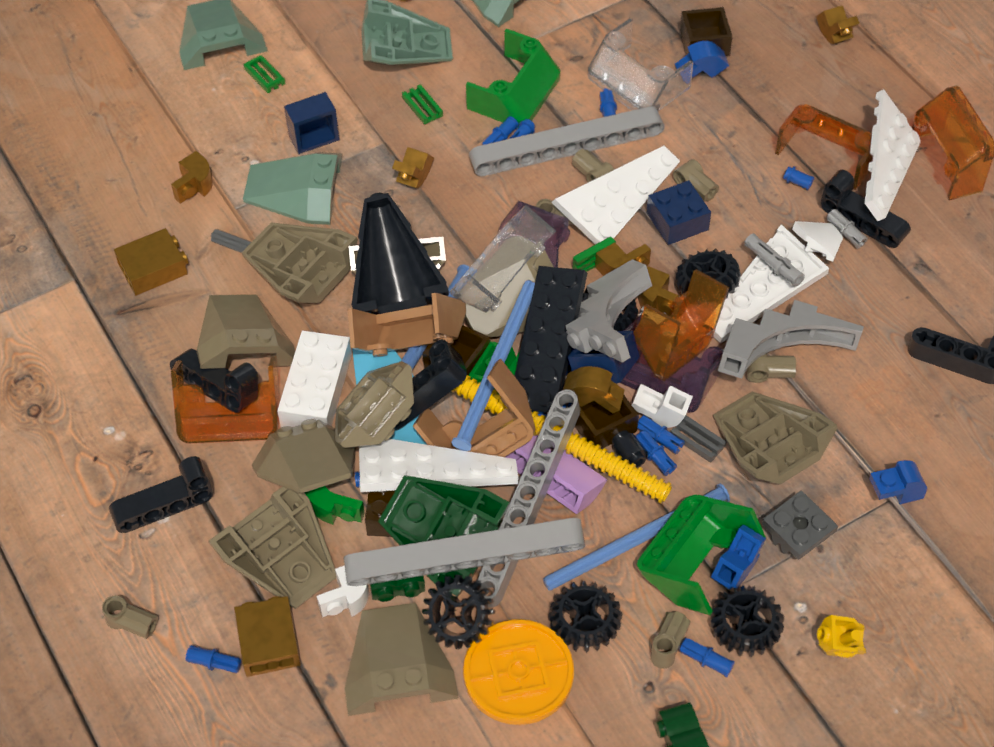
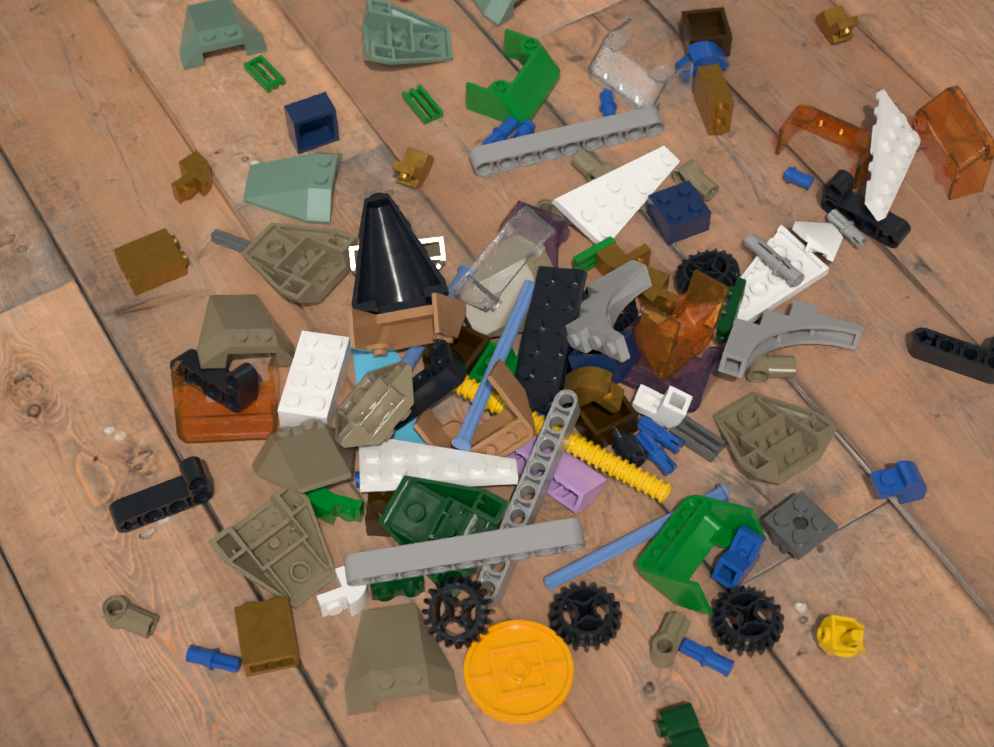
none -> pearl gold brick [694,63,734,136]
none -> dark green hinge [715,277,747,344]

